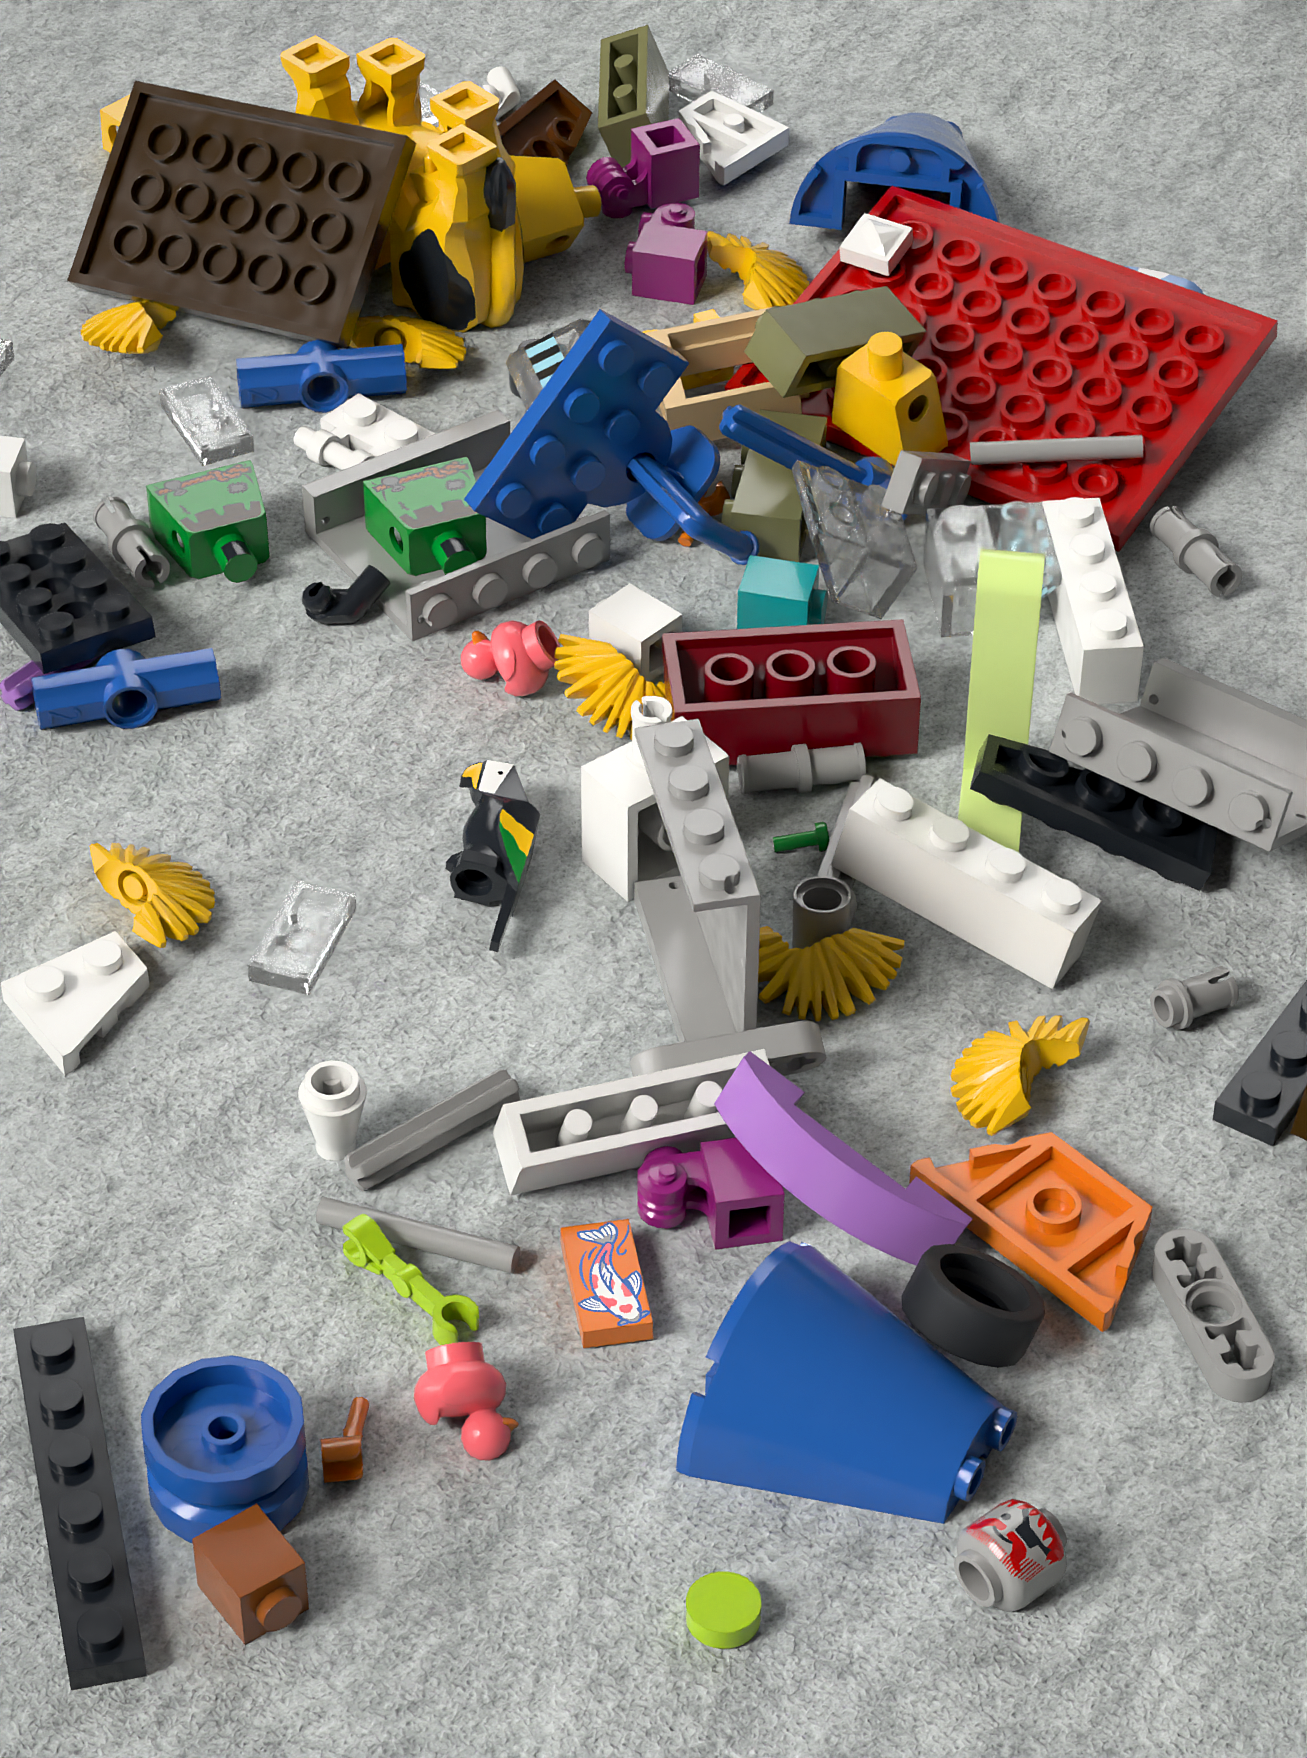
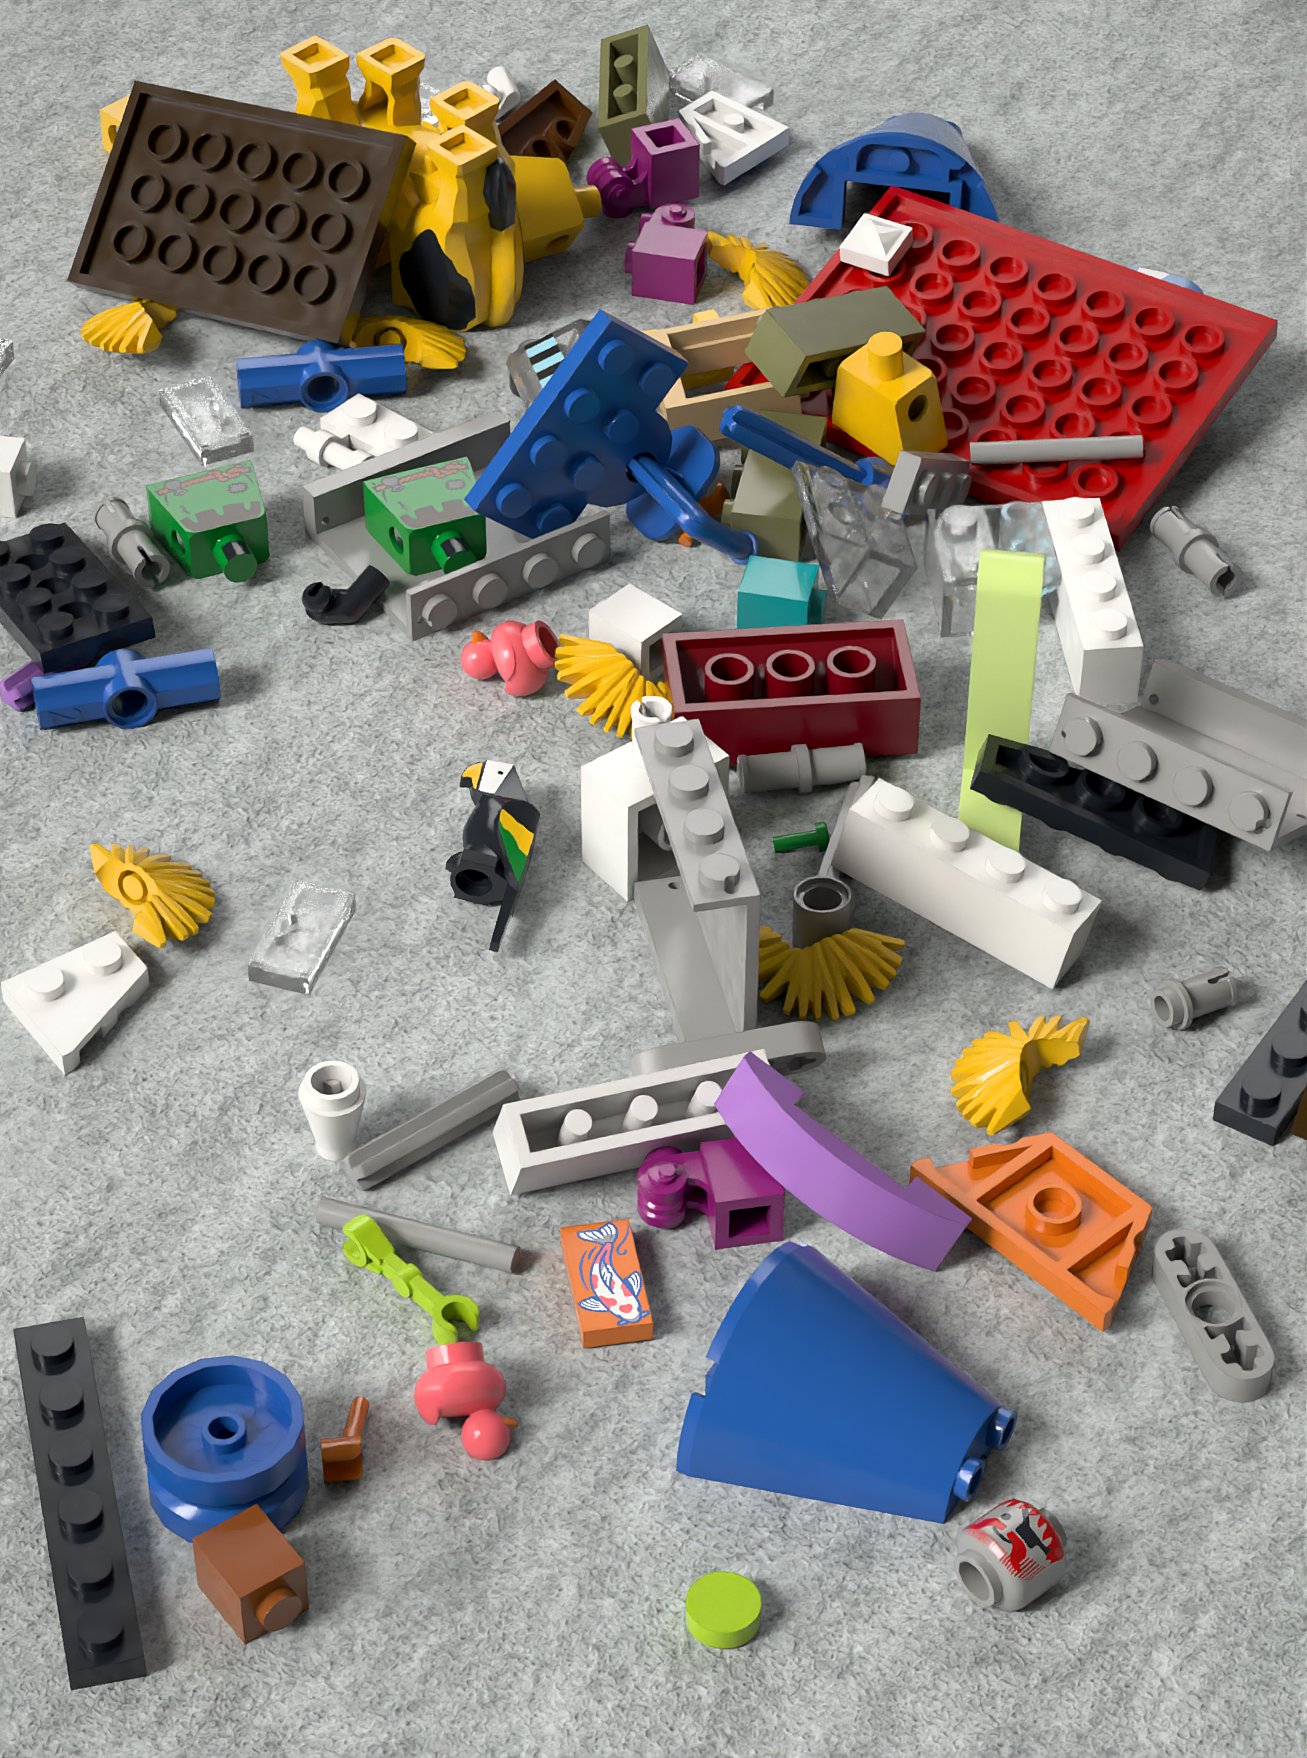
black tyre [901,1244,1045,1368] -> none

